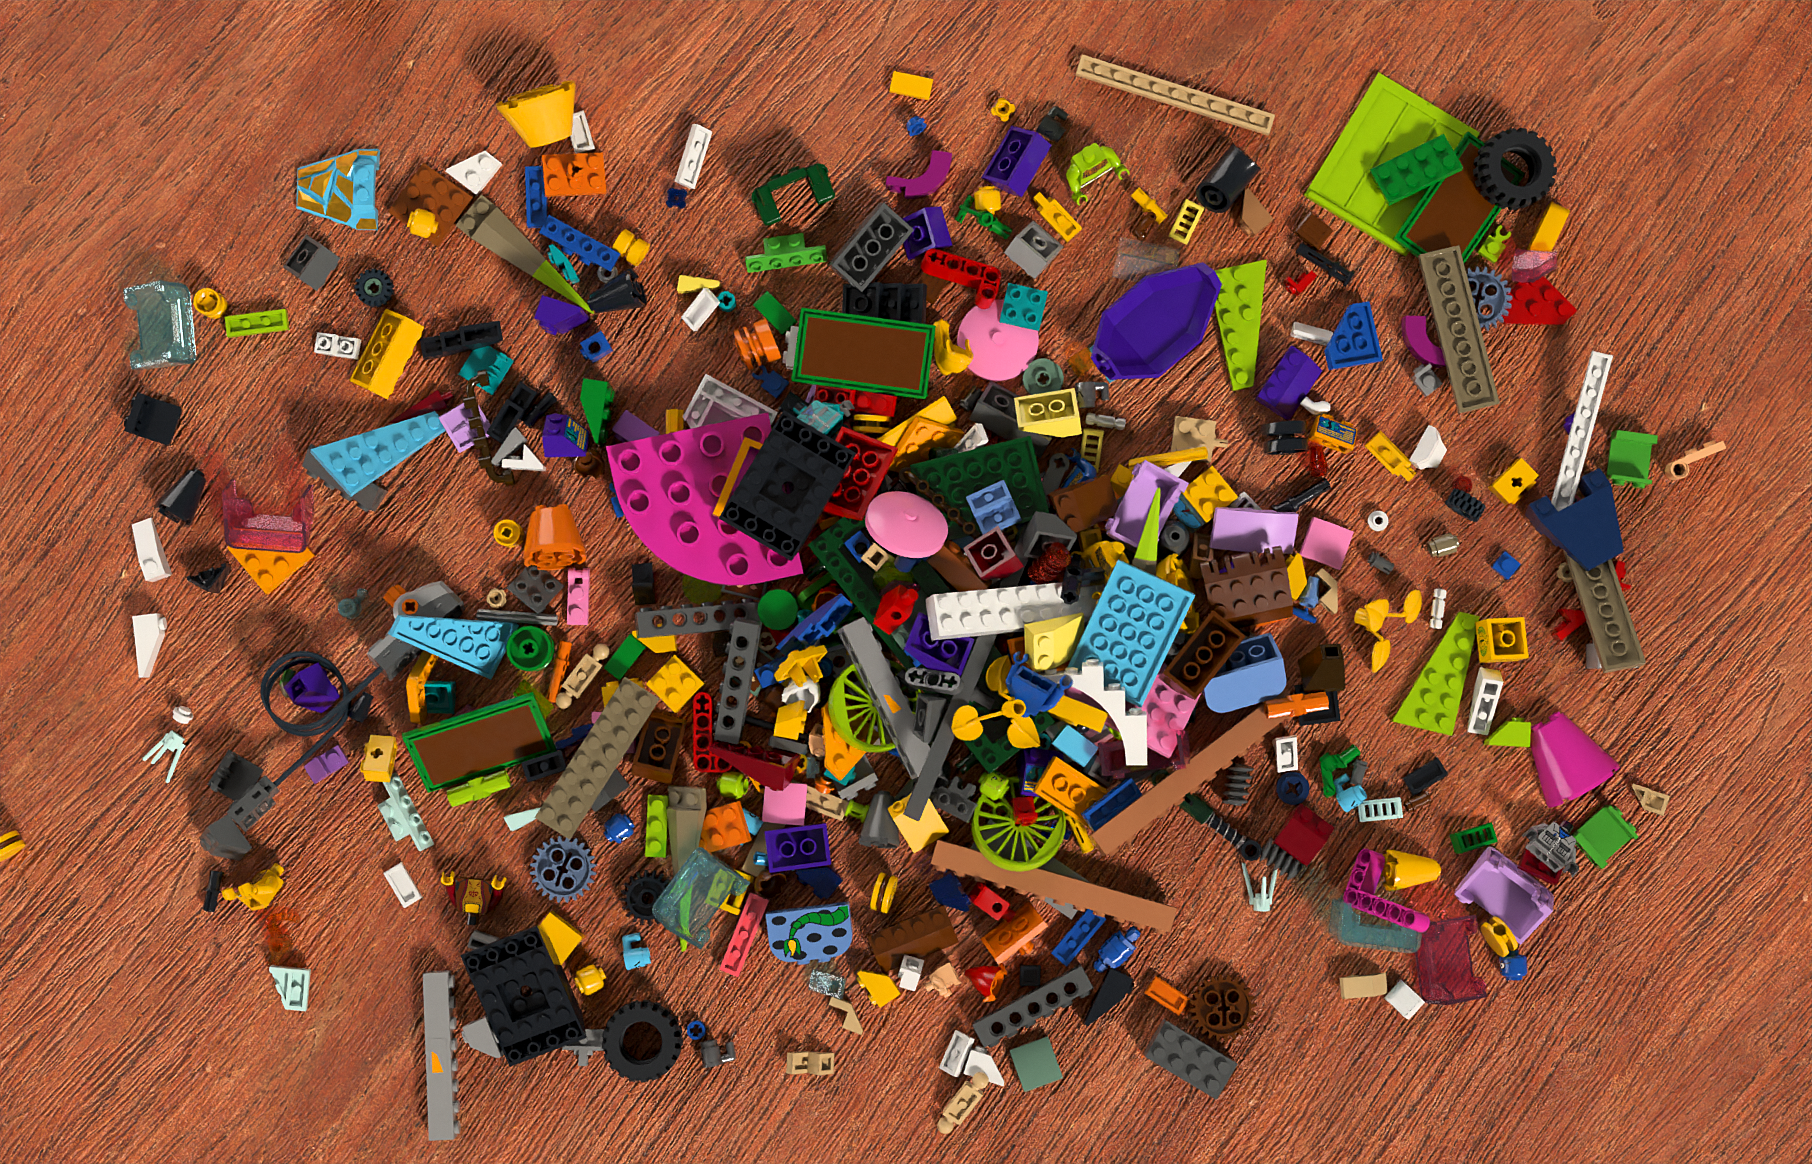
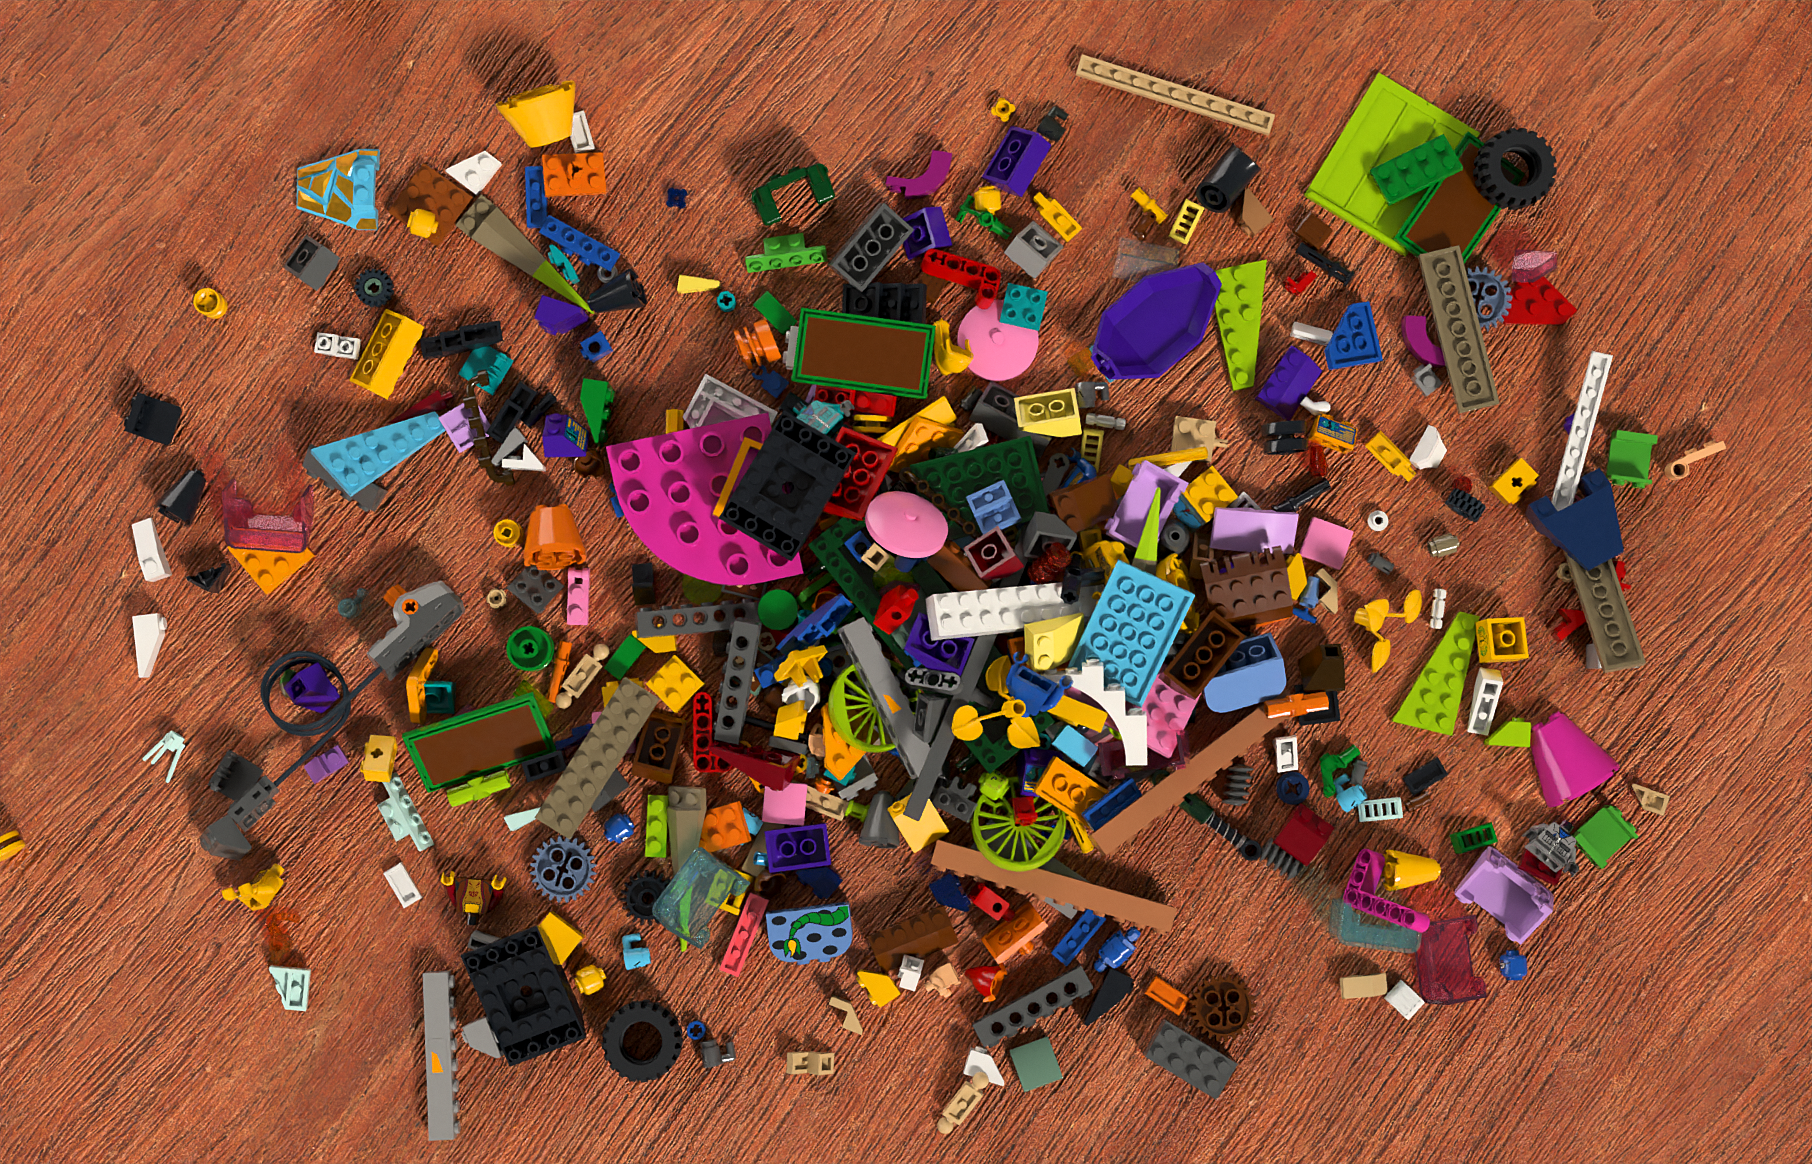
clear light blue windscreen [123,280,196,370] -> none
white plate [173,706,194,724] -> none
black axle [203,870,224,912] -> none
lime plate [225,309,289,338] -> none
black cone [348,691,374,723] -> none
medium azure wing [388,615,519,679] -> none
light grey axle [476,609,558,626] -> none
light grey hinge [562,1029,604,1066] -> none
yellow wheel [612,229,650,266] -> none
medium lavender slope [612,410,661,443] -> none
white plate [675,124,712,189] -> none
white tile [681,288,720,331] -> none
lime head [716,771,748,799] -> none
clear light blue slope [808,969,846,999] -> none
yellow head [870,872,898,913] -> none
yellow tile [889,71,933,101] -> none
blue plate [906,116,926,136] -> none
white plate [939,1030,975,1077] -> none
black tile [1019,964,1041,986] -> none
sand green plate [1023,358,1064,395] -> none
lime torso [1066,143,1130,206] -> none
light aqua plant [1242,863,1278,911] -> none
lime plate [1477,225,1511,264] -> none
yellow head [1480,916,1518,957] -> none
blue plate [1491,551,1521,580] -> none
yellow beam [1525,201,1570,263] -> none

